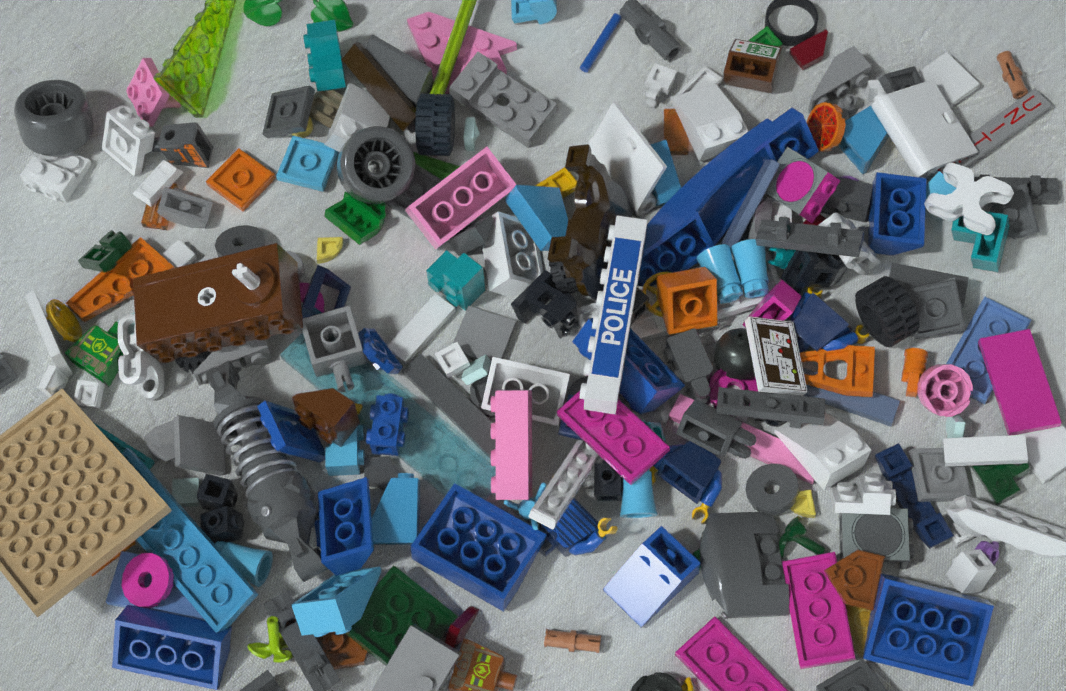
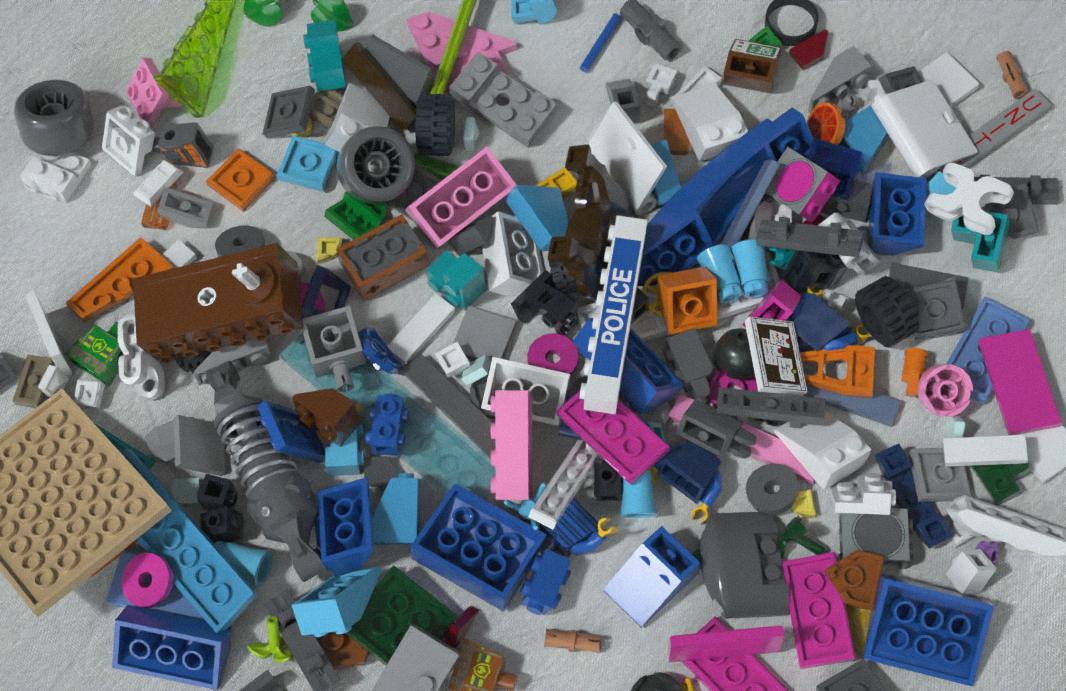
yellow wheel [46,299,82,342] -> none
dark green plate [78,230,132,273] -> none
none -> dark tan plate [13,355,55,408]
none -> piece [336,214,429,301]
none -> blue brick [520,549,571,615]
none -> dark pink tile [527,333,579,377]
none -> dark grey slope [606,79,640,123]
none -> dark pink tile [668,625,784,662]
none -> clear blue slope [807,138,864,201]
none -> white tile [821,289,850,317]

